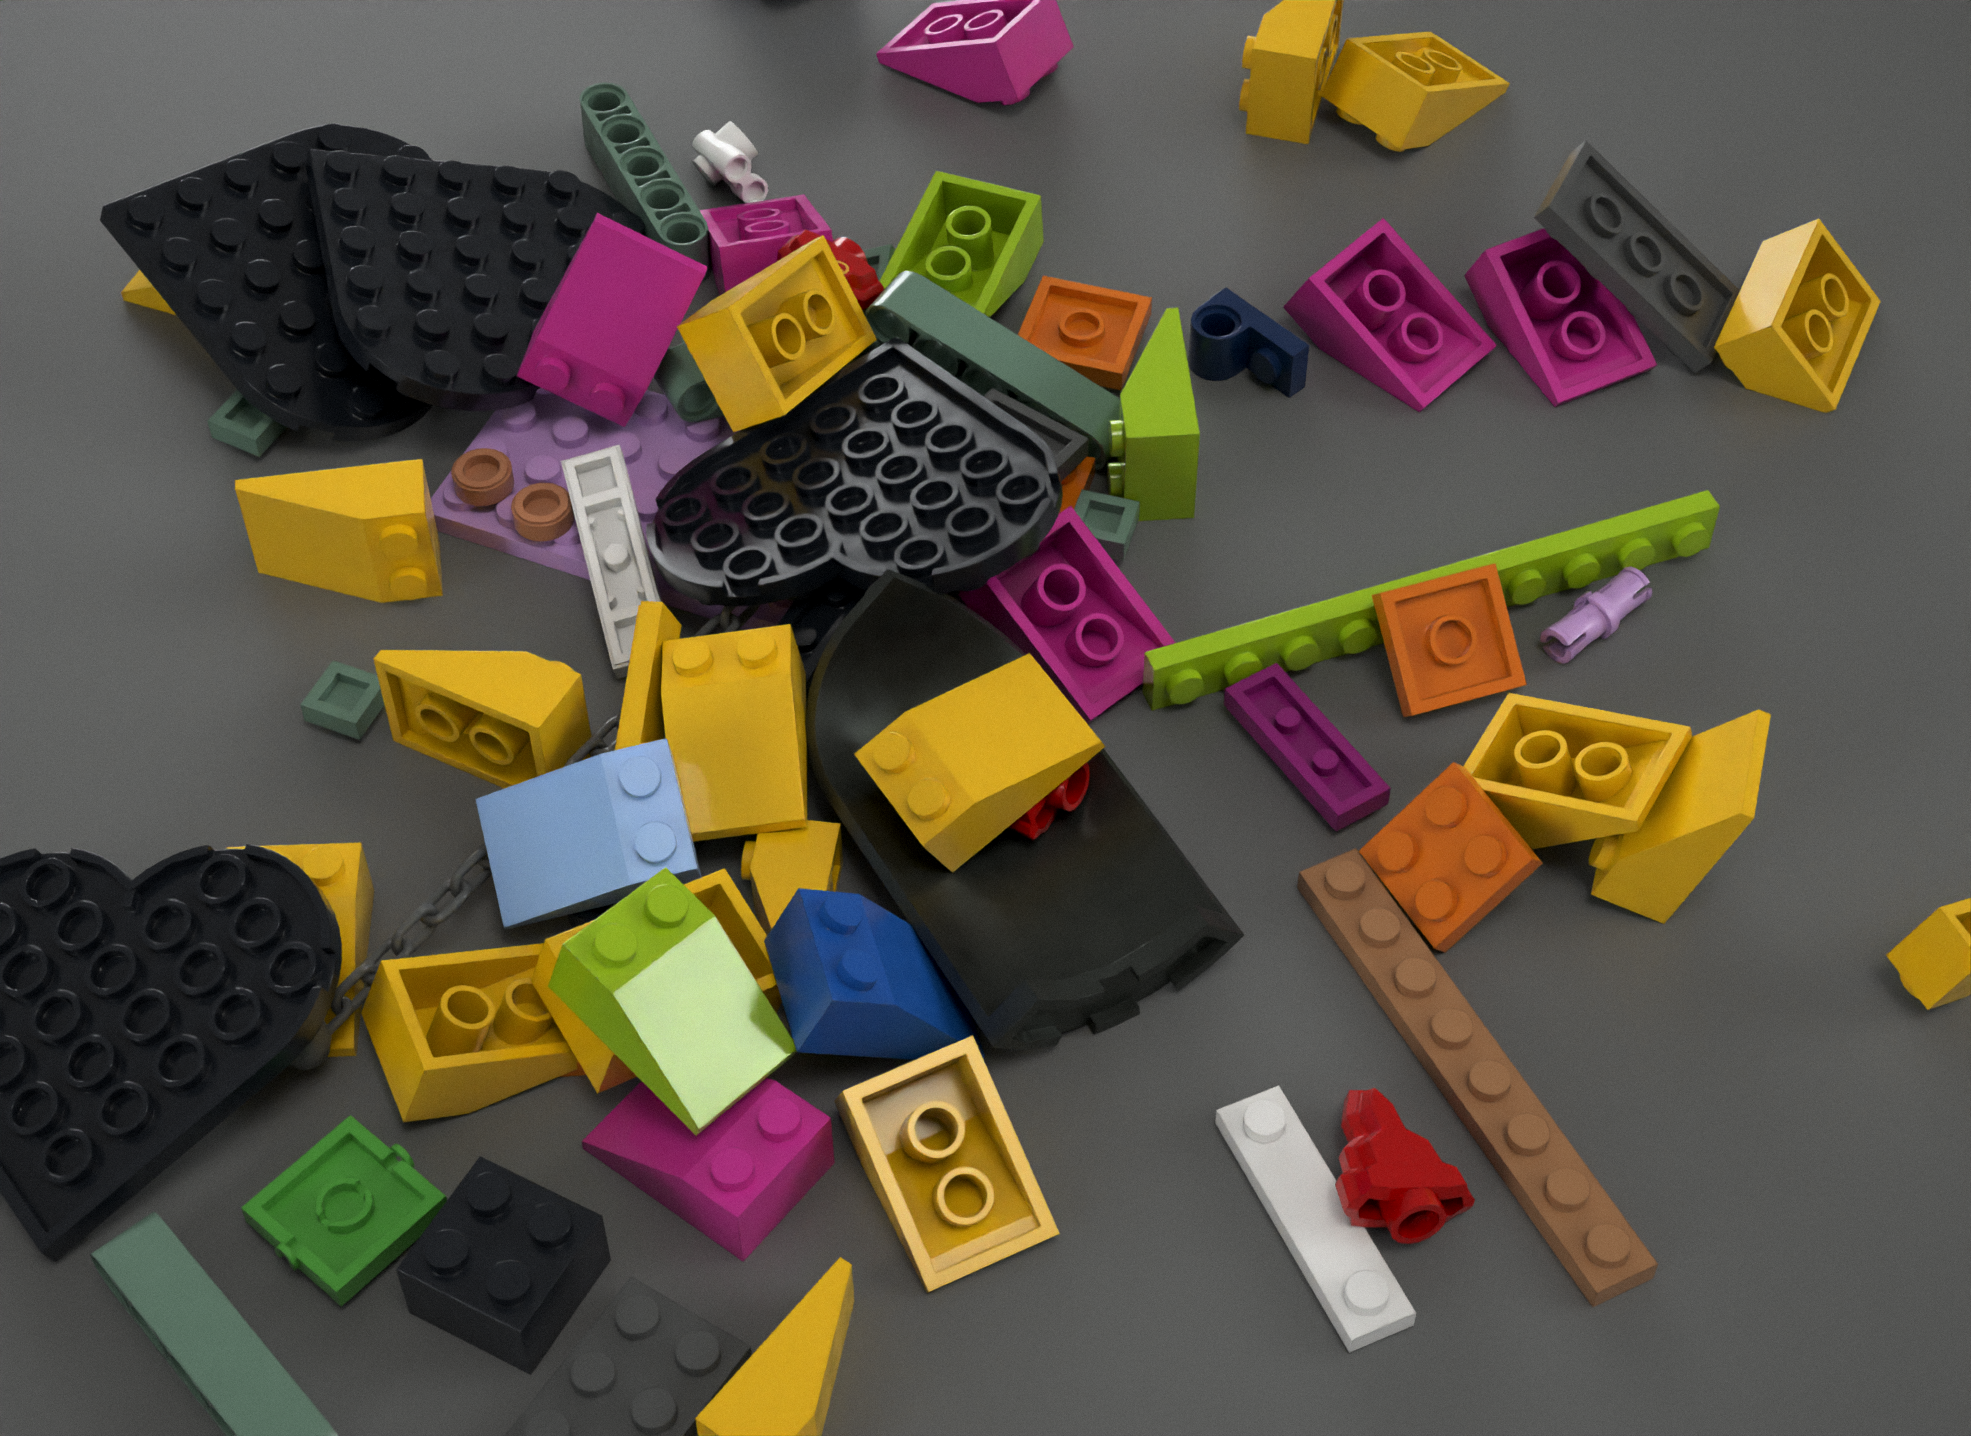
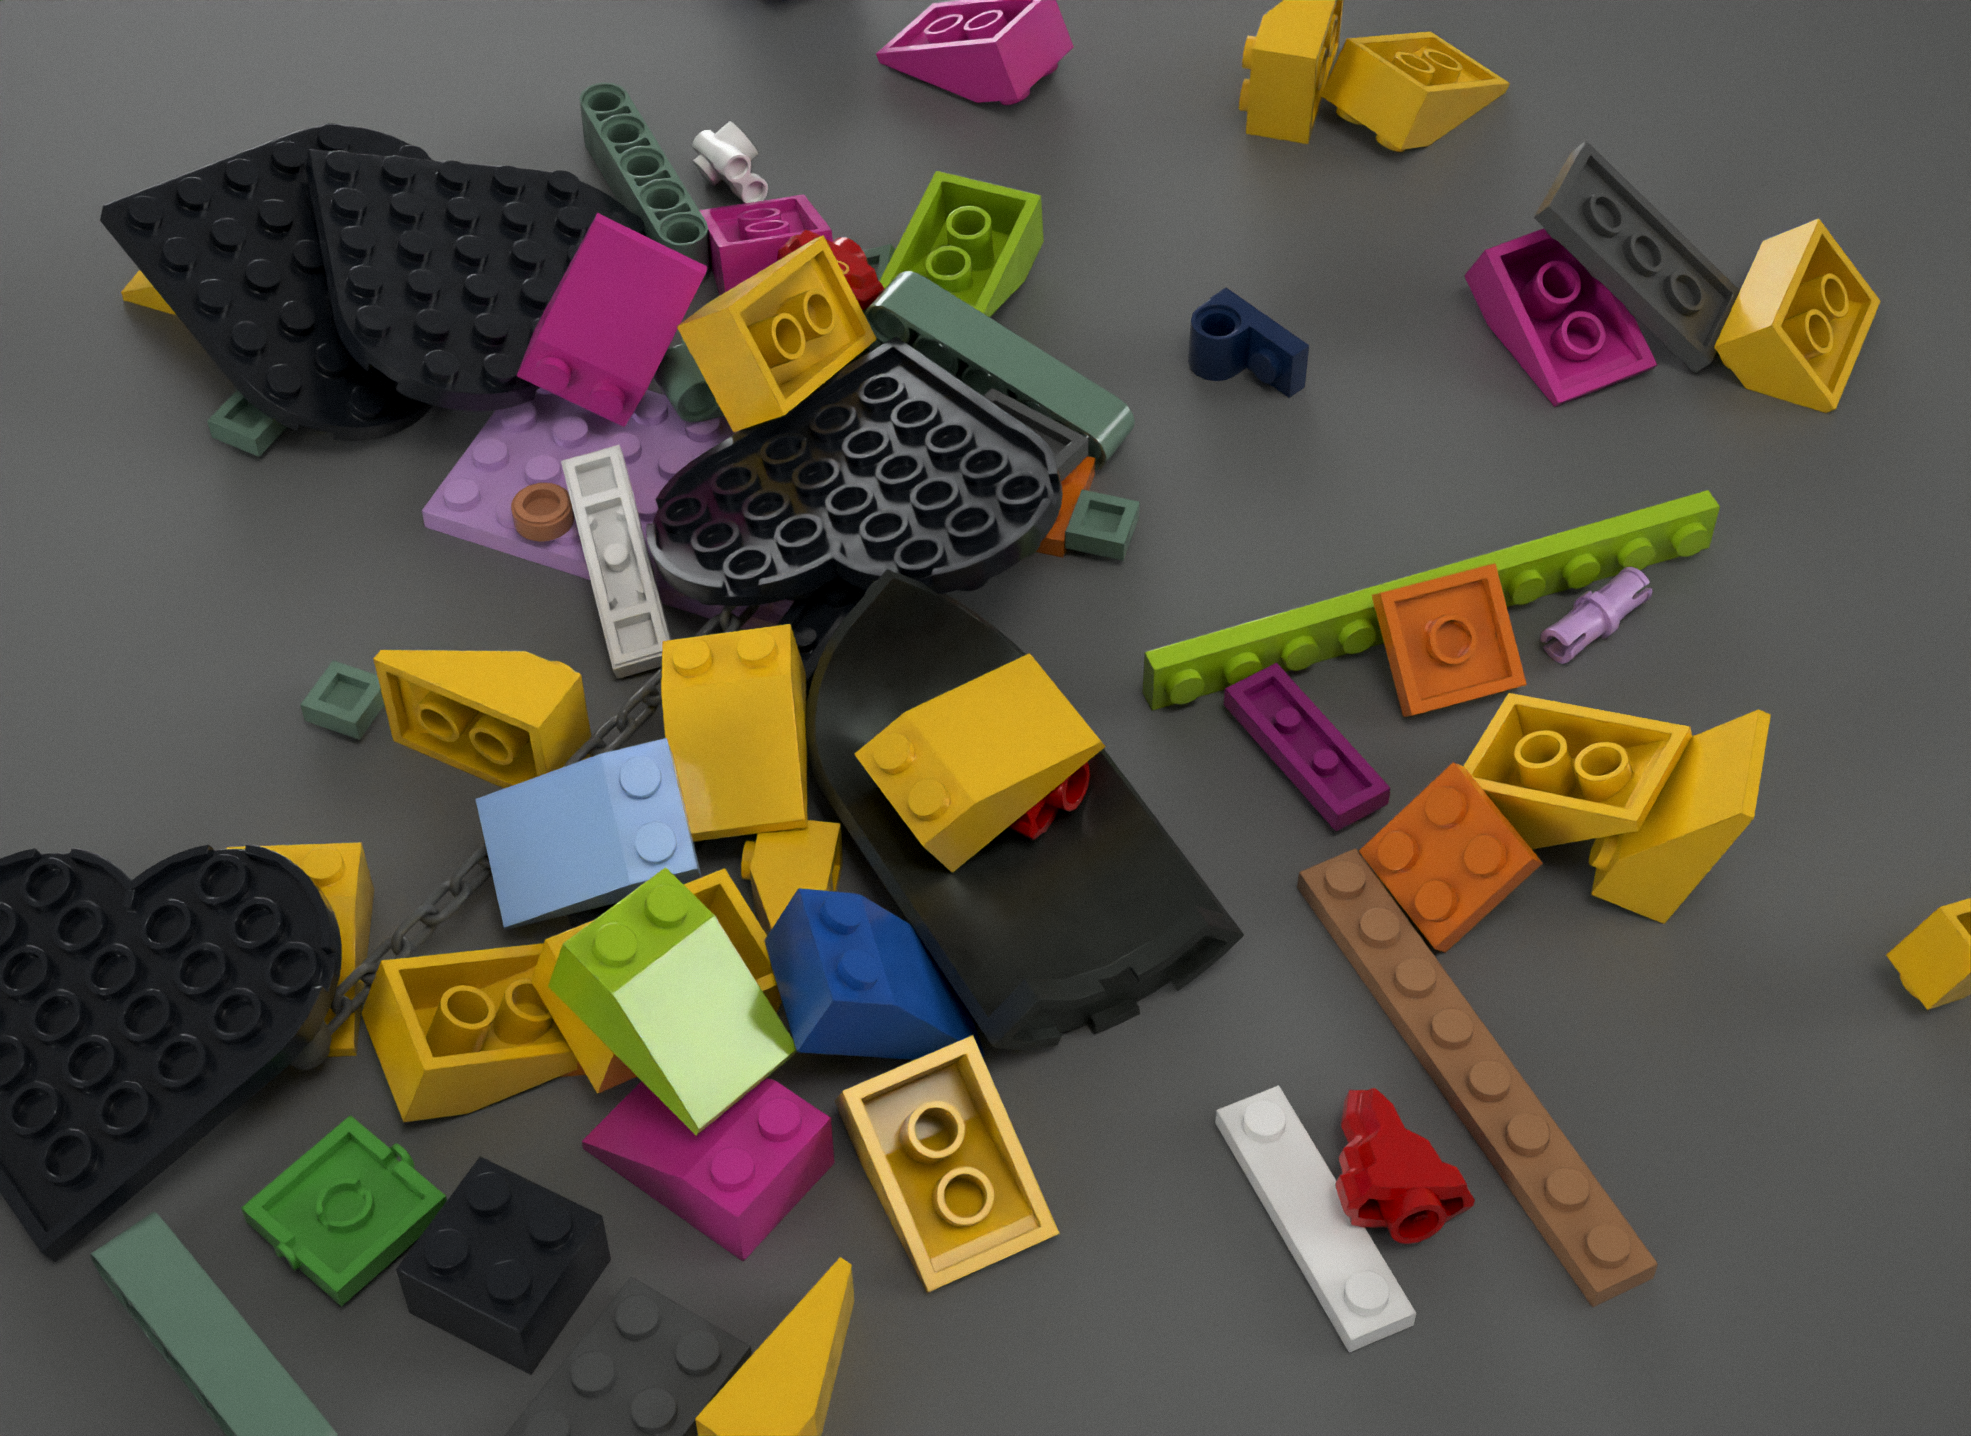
yellow slope [235,459,443,603] -> none
nougat tile [451,448,514,506] -> none
yellow tile [615,601,682,750] -> none
dark pink slope [958,506,1176,724] -> none
orange plate [1018,276,1152,390] -> none
lime slope [1107,307,1200,521] -> none
dark pink slope [1283,218,1497,412] -> none

